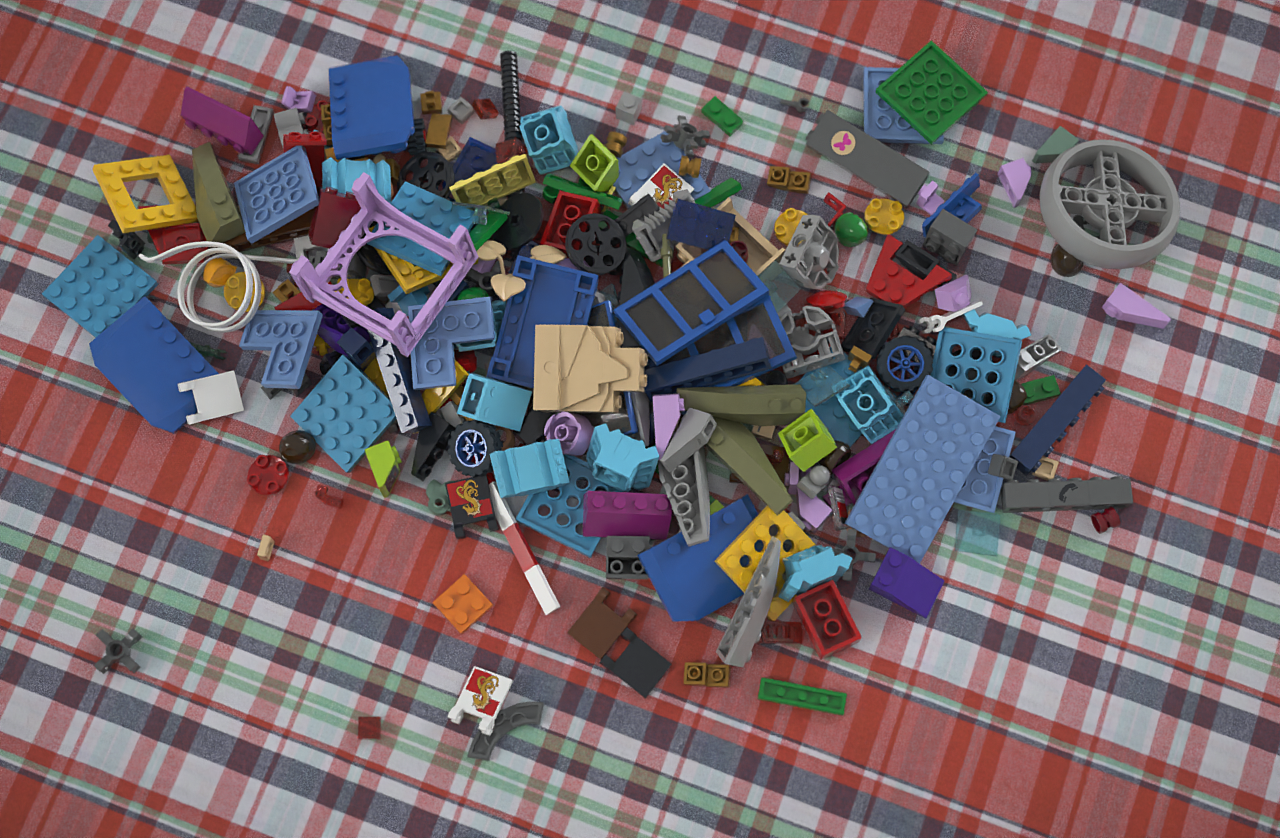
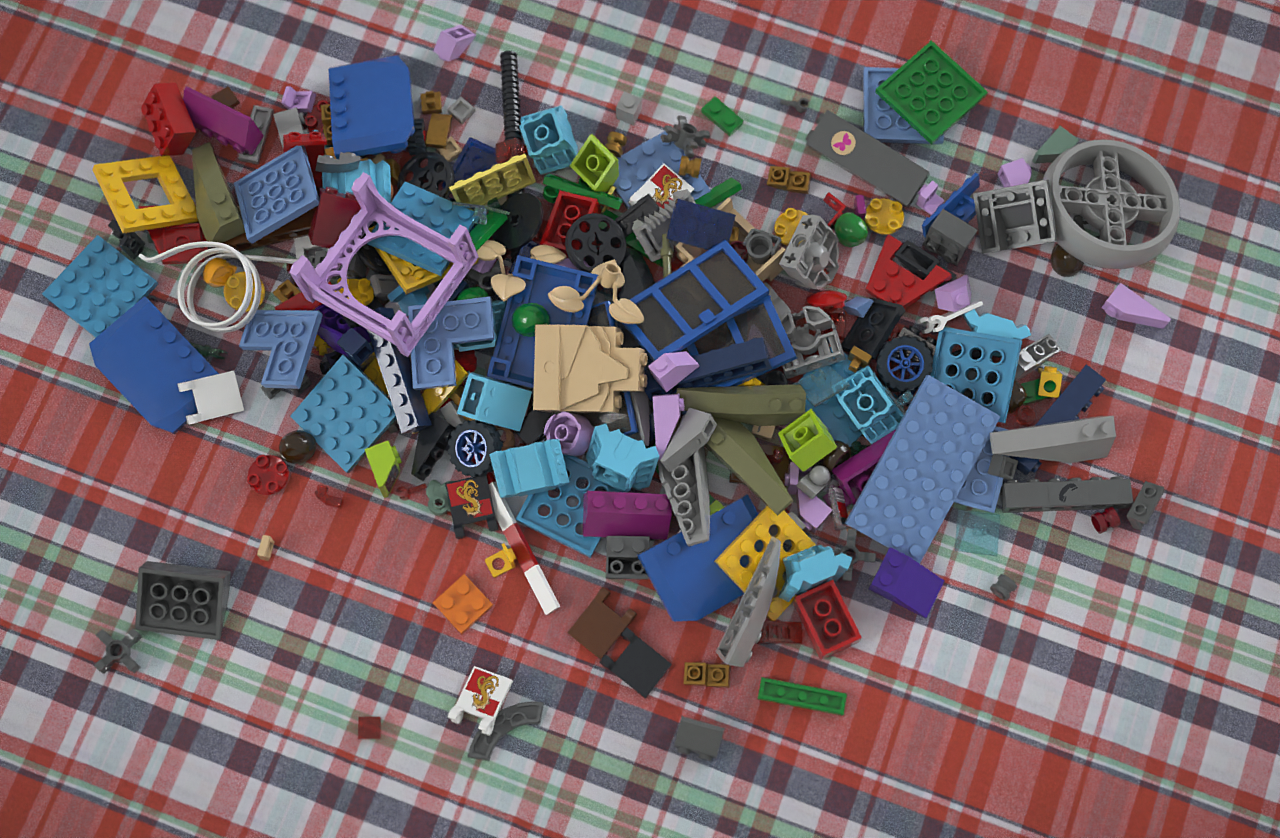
clear red plate [471,98,499,120] -> none
clear light blue piece [746,260,801,314] -> none
tan tile [1032,456,1059,481] -> none
none -> dark grey slope [135,561,231,640]
none -> red brick [141,82,196,156]
none -> reddish brown tile [211,86,240,108]
none -> flat silver slope [315,152,361,173]
none -> clear red hand [396,483,427,501]
none -> lavender slope [433,25,476,62]
none -> yellow bracket [485,543,517,578]
none -> green hat [511,303,550,337]
none -> tan plant [548,259,644,324]
none -> lavender slope [648,351,699,392]
none -> dark grey slope [674,716,725,761]
none -> dark grey piece [743,228,781,265]
none -> hand [850,441,870,457]
none -> magenta tile [854,195,866,221]
none -> dark grey slope [973,179,1058,254]
none -> light grey wedge [990,416,1116,463]
none -> dark grey wheel [990,574,1017,601]
none -> yellow bracket [1038,366,1062,398]
none -> dark grey bracket [1127,481,1165,531]

